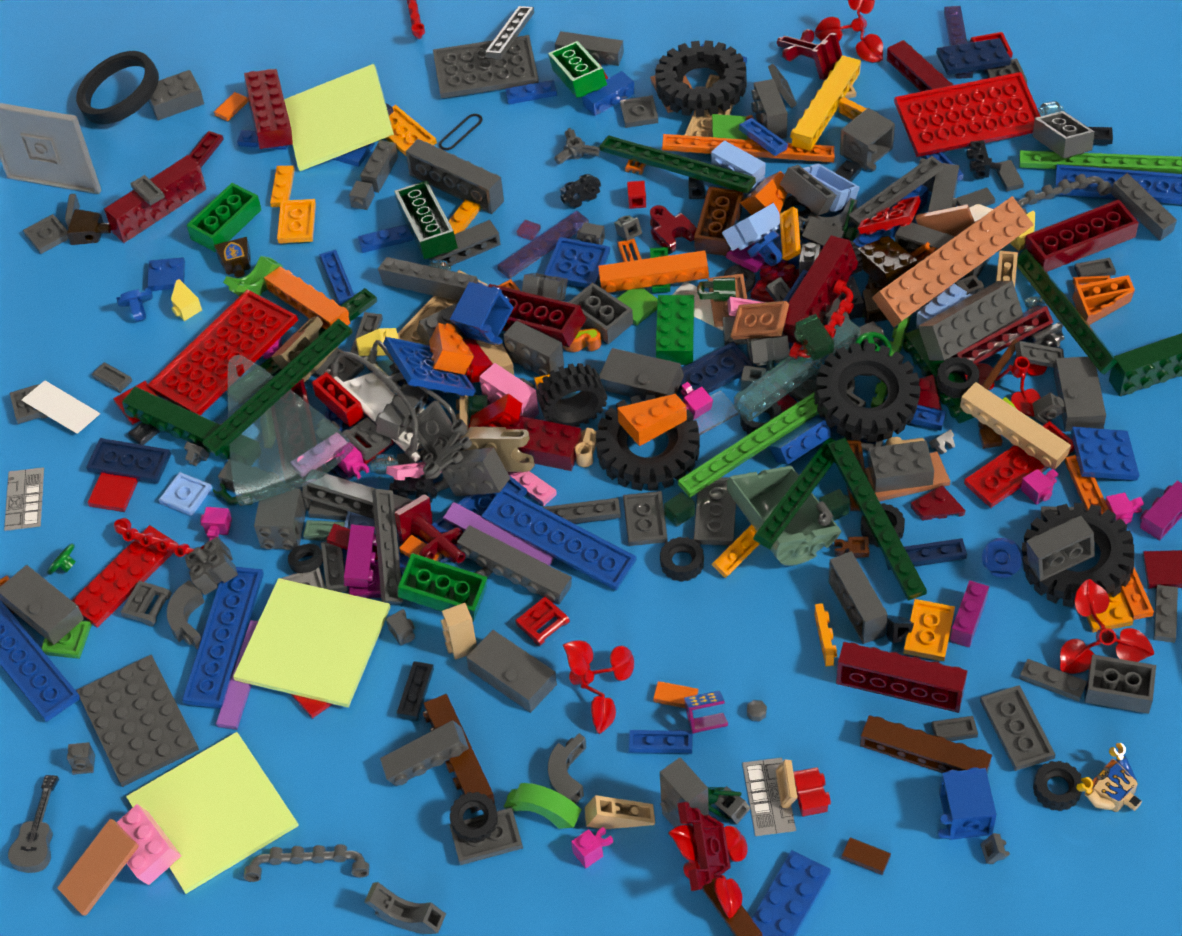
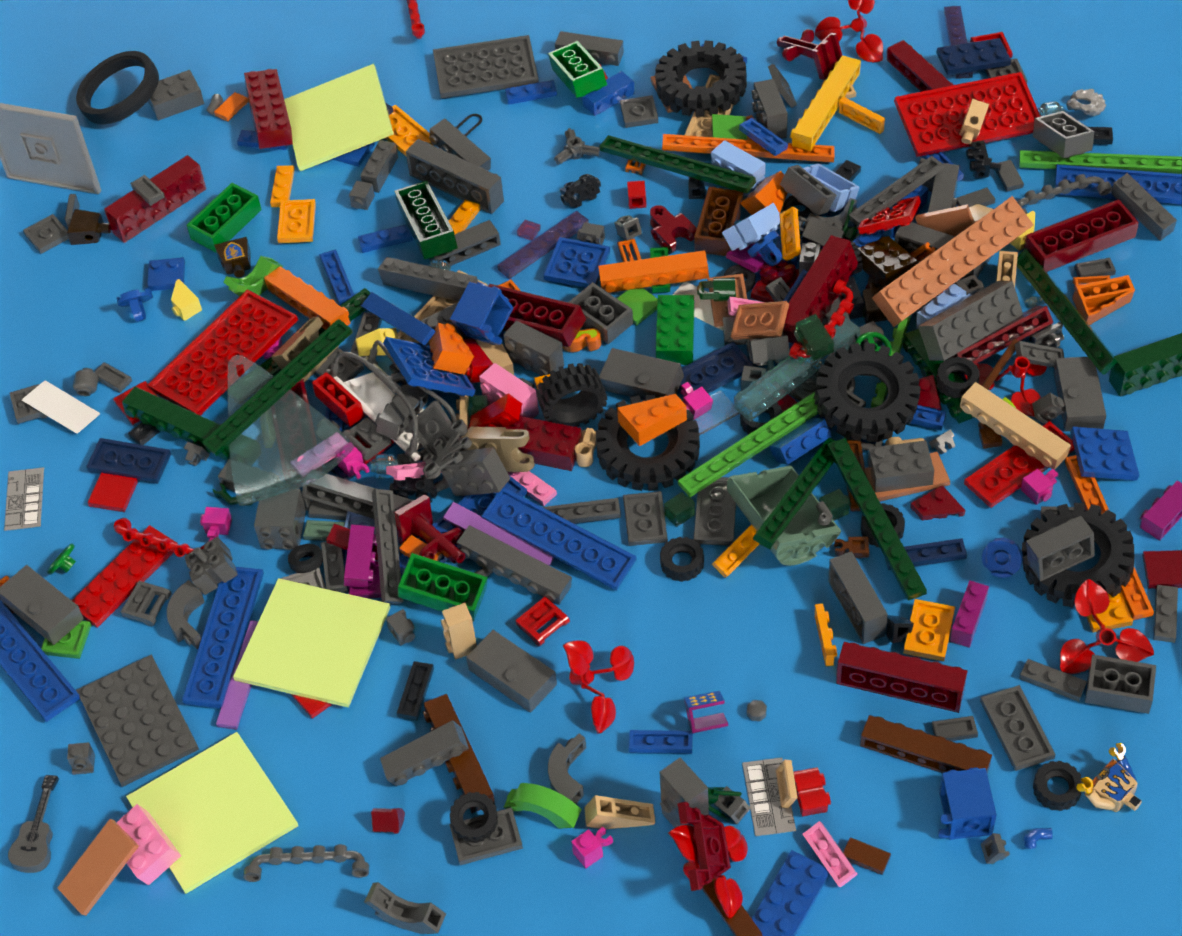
light blue tile [159,472,212,516] -> none
dark red tile [189,131,224,168] -> none
dark grey plate [485,6,534,60] -> none
dark grey brick [522,273,568,301] -> none
orange tile [653,681,699,708] -> none
dark grey container [840,108,895,171] -> none
dark pink brick [1105,493,1144,524] -> none
none -> dark grey head [73,368,99,396]
none -> dark grey arm [206,94,223,115]
none -> blue tile [361,292,436,346]
none -> dark red tile [371,808,405,834]
none -> dark grey brick [429,118,491,171]
none -> bright pink plate [803,821,858,888]
none -> tan torso [959,99,989,144]
none -> blue arm [1023,828,1053,849]
none -> light grey piece [1066,89,1106,116]

